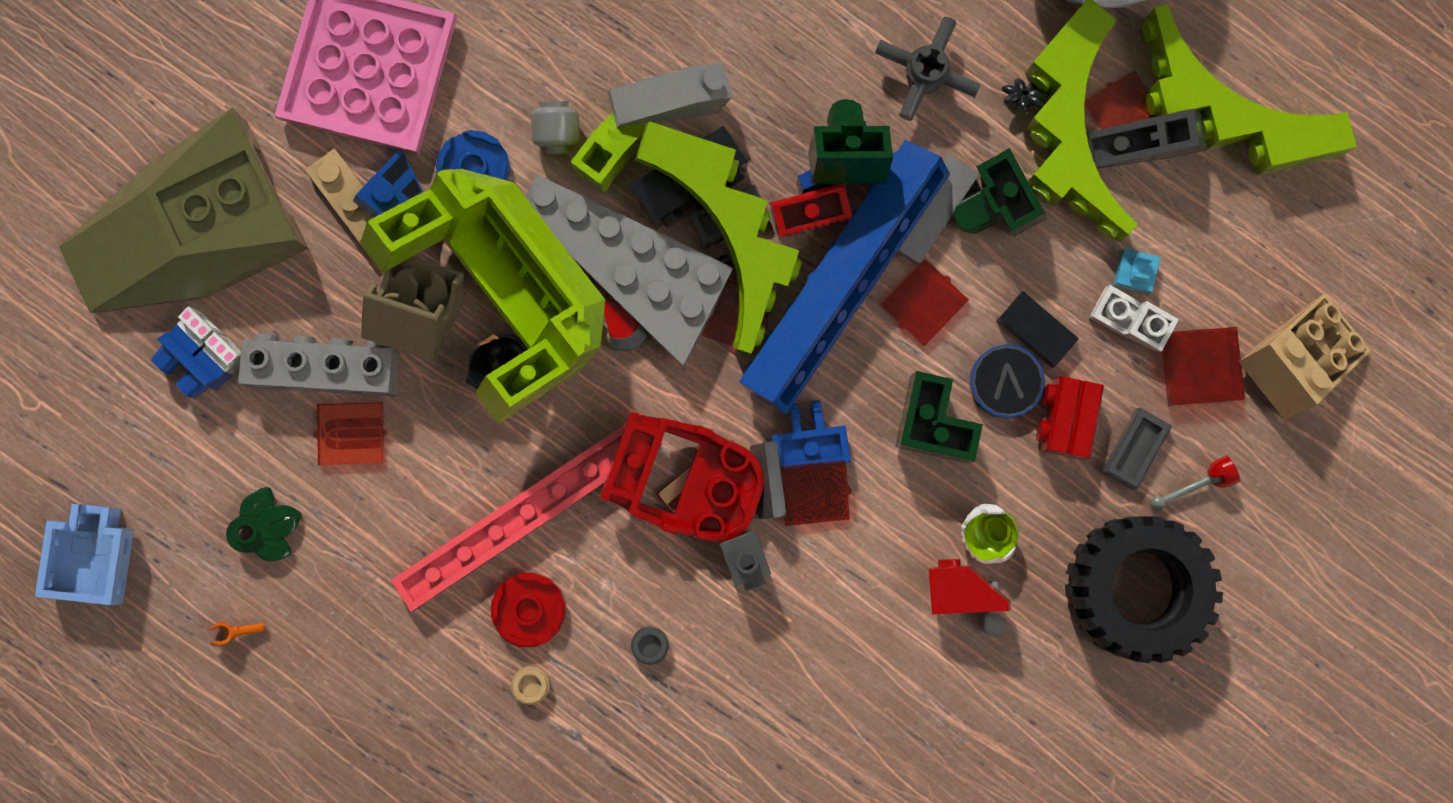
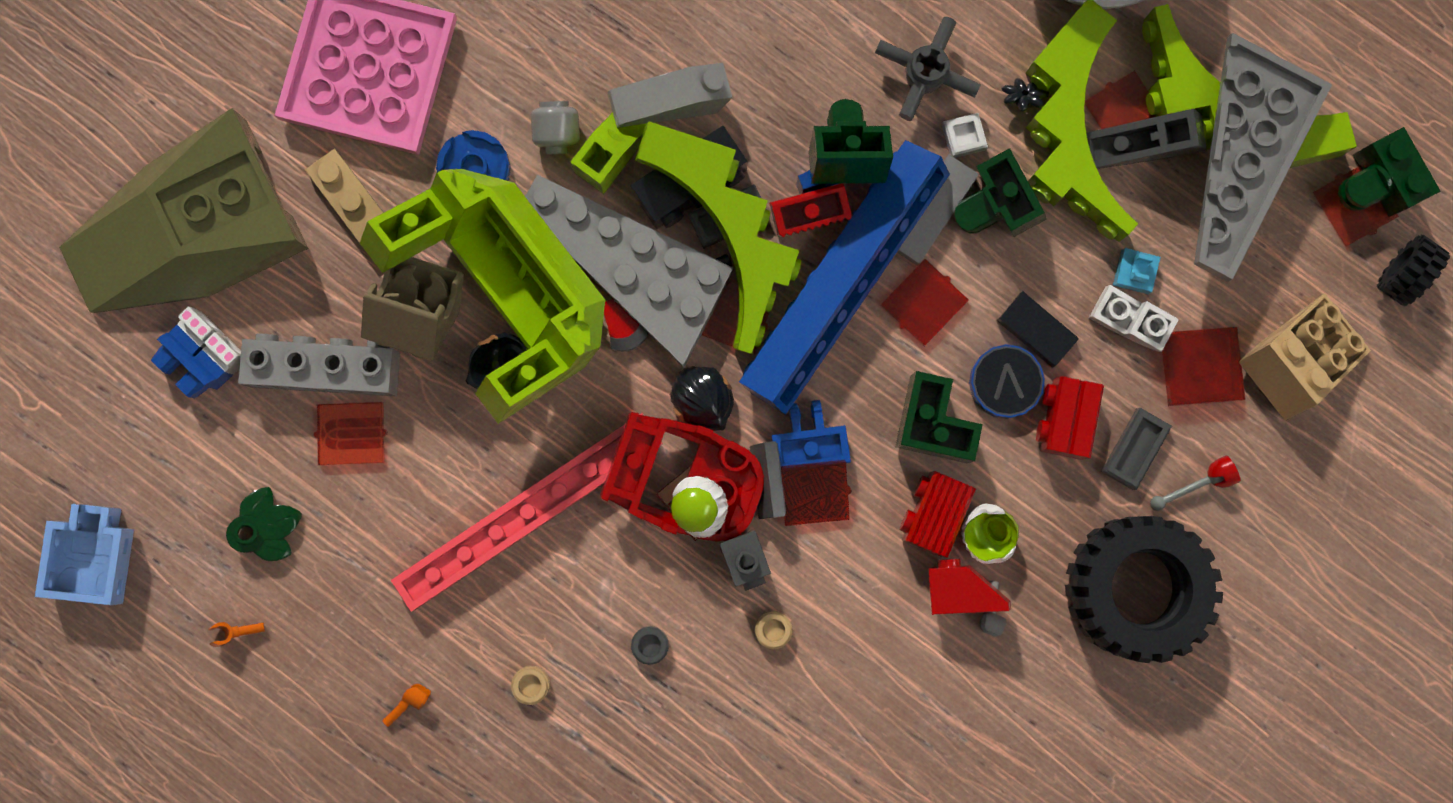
blue wing [353,149,423,218] -> none
red tile [491,573,566,647] -> none
none -> orange hand [382,683,431,727]
none -> black hair [669,366,734,431]
none -> lime hair [671,476,728,538]
none -> tan tile [755,611,792,649]
none -> red brick [900,471,976,558]
none -> white tile [942,113,988,158]
none -> light grey wing [1194,33,1332,282]
none -> clear red piece [1313,165,1399,246]
none -> dark green brick [1338,127,1441,218]
none -> black tyre [1377,234,1450,306]

